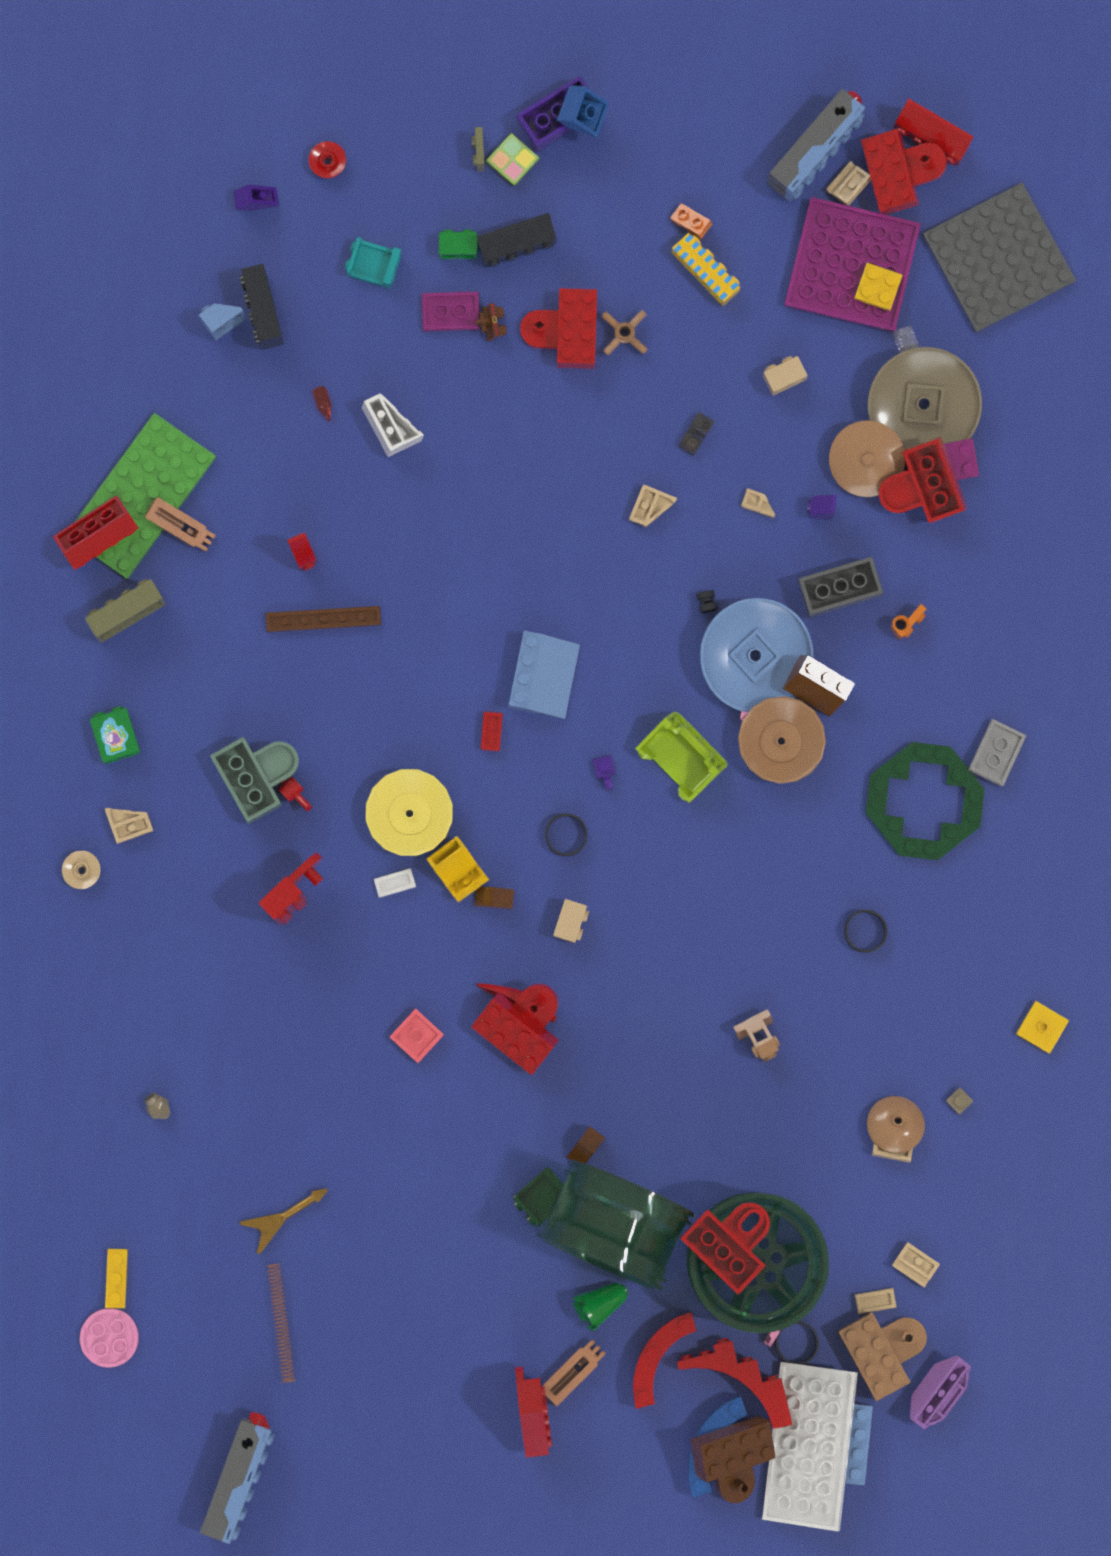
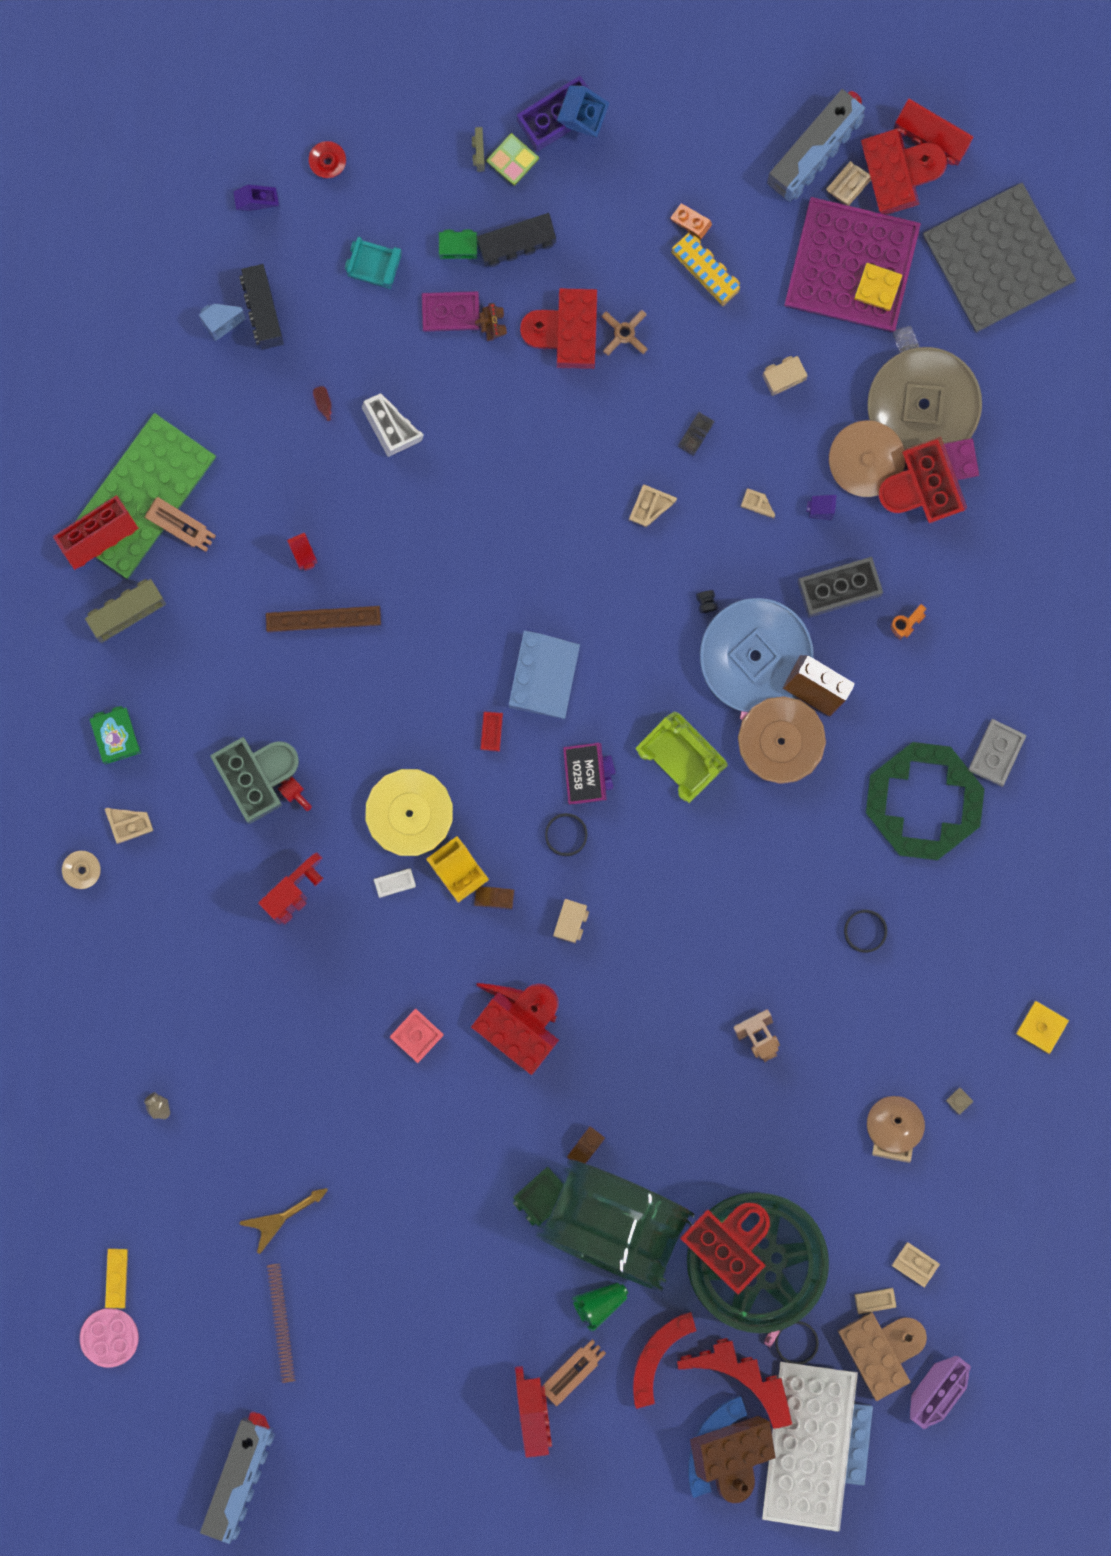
none -> black tile [563,743,607,805]

